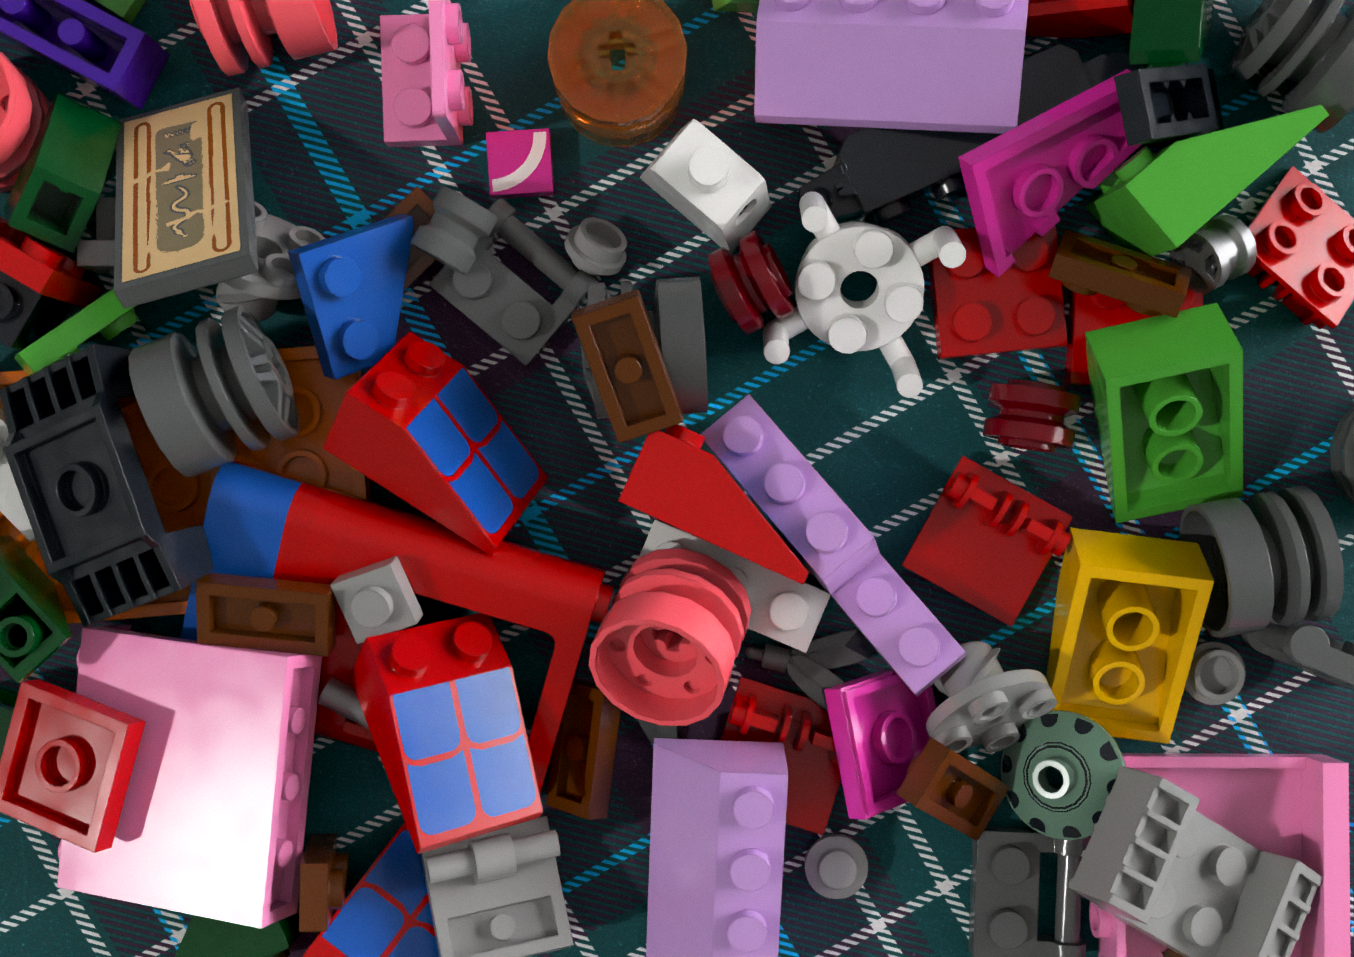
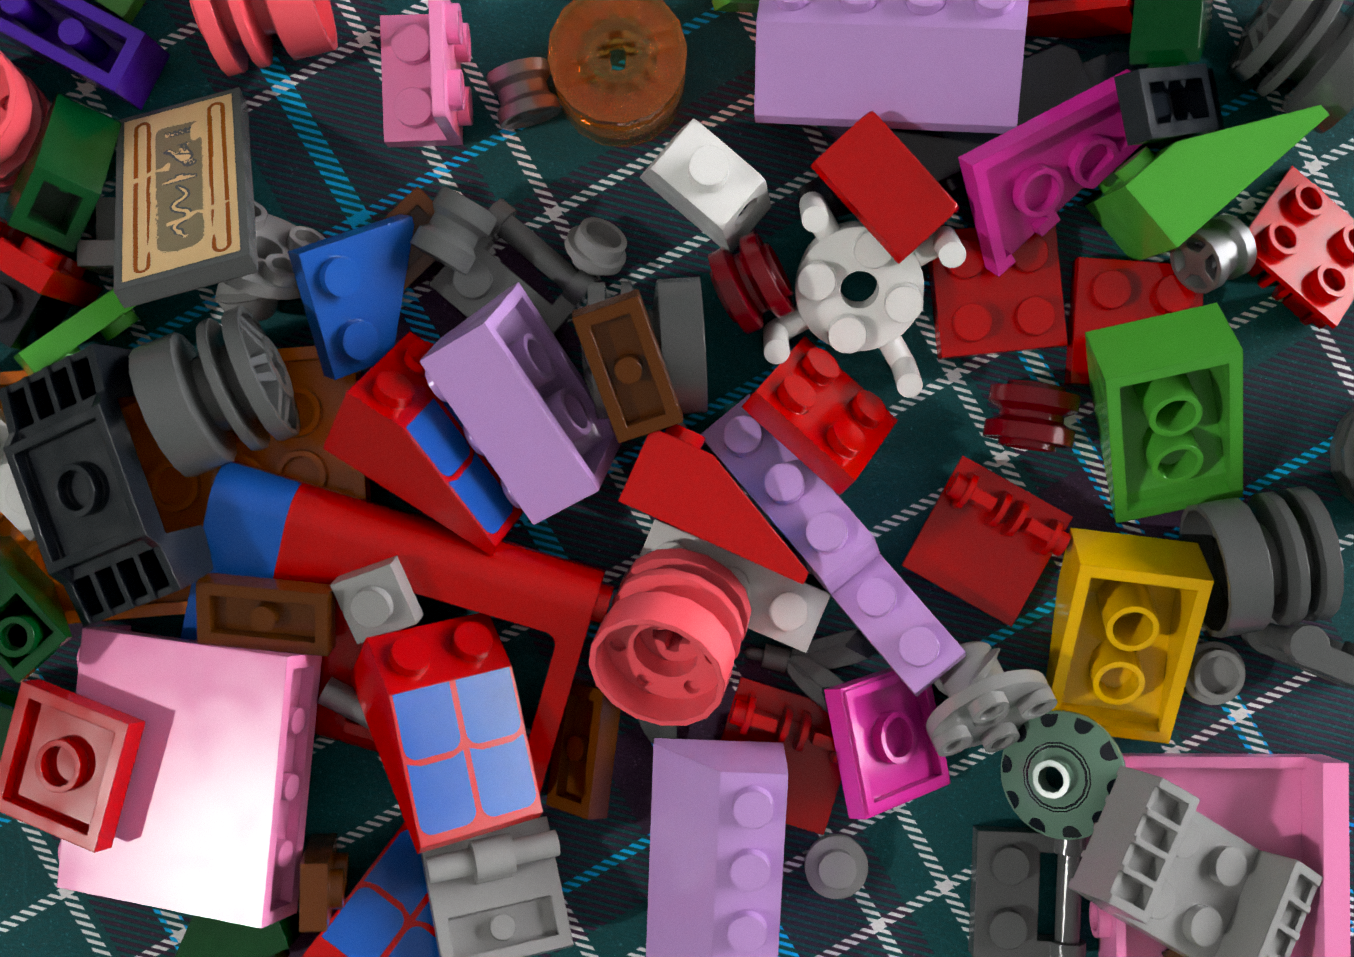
dark pink tile [486,128,555,199] -> none
reddish brown plate [896,737,1010,841] -> none
reddish brown plate [1048,229,1192,318] -> none
none -> lavender slope [419,282,622,525]
none -> flat silver wheel [486,57,561,130]
none -> red plate [741,336,898,496]
none -> red slope [810,111,959,264]

